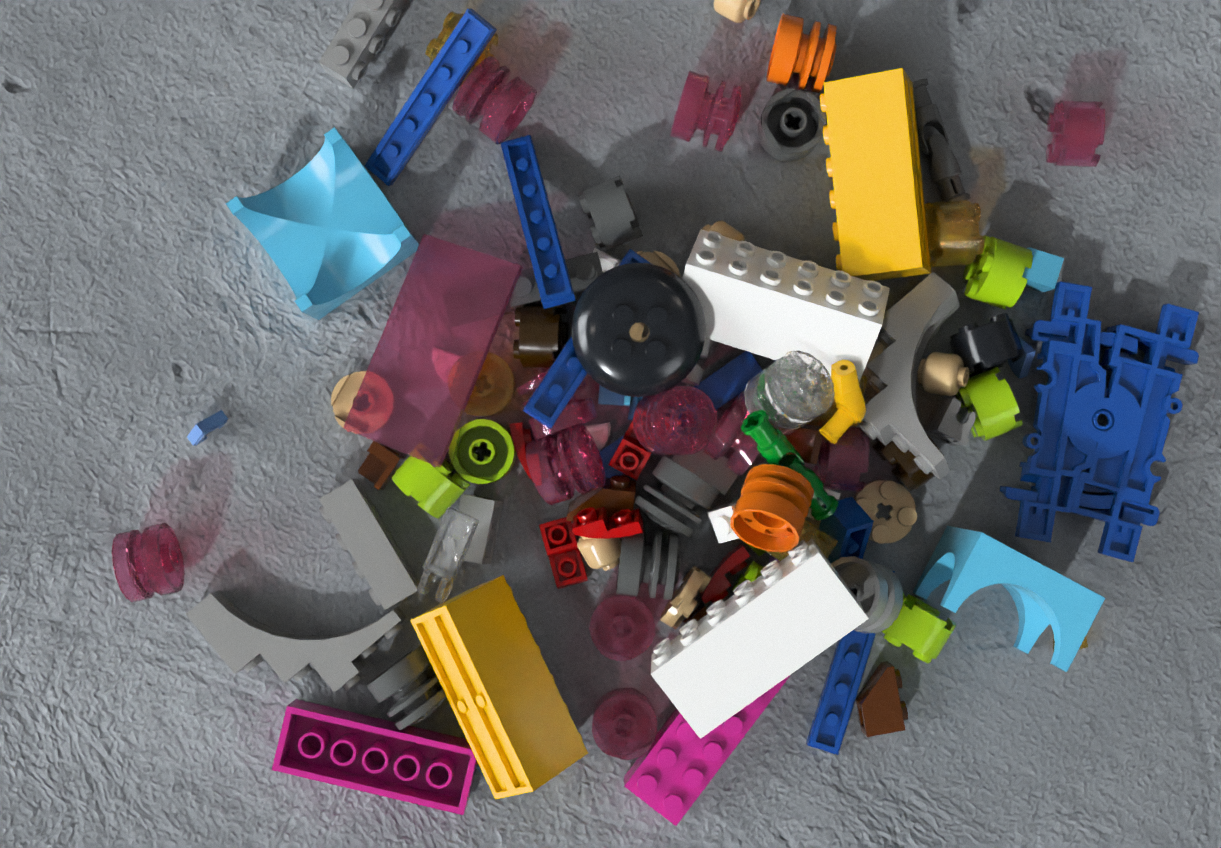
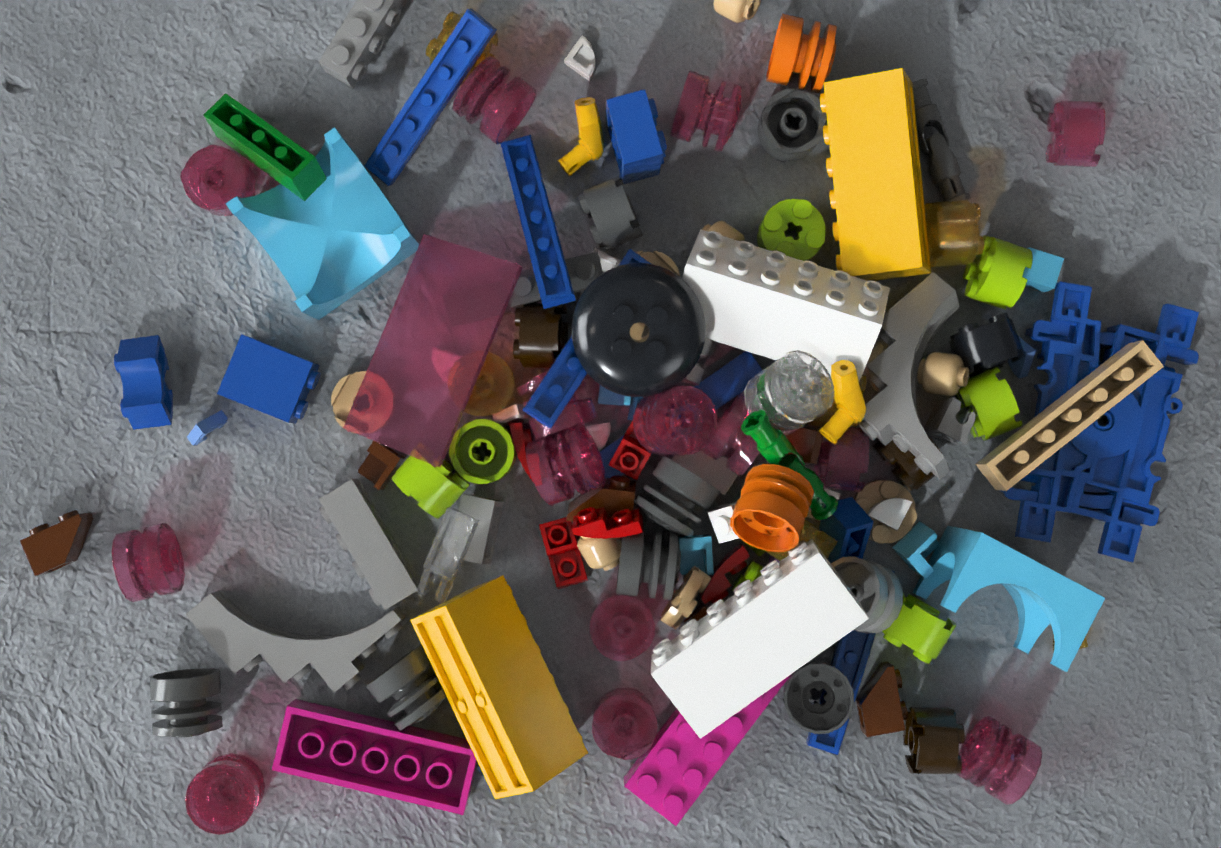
none -> reddish brown slope [20,510,94,576]
none -> blue brick [114,335,173,430]
none -> dark grey wheel [150,668,223,738]
none -> clear pink brick [180,145,256,216]
none -> clear pink wheel [185,753,265,835]
none -> green brick [203,93,327,201]
none -> blue brick [217,334,320,424]
none -> white tile [493,404,536,426]
none -> yellow arm [557,97,604,176]
none -> white tile [564,35,596,81]
none -> blue brick [606,89,667,184]
none -> medium azure panel [678,535,714,575]
none -> lime brick [757,199,826,261]
none -> dark grey wheel [783,661,854,734]
none -> white tile [868,498,912,530]
none -> medium azure panel [892,521,939,579]
none -> dark brown brick [903,707,965,775]
none -> clear pink wheel [957,716,1042,805]
none -> tan brick [975,340,1164,491]

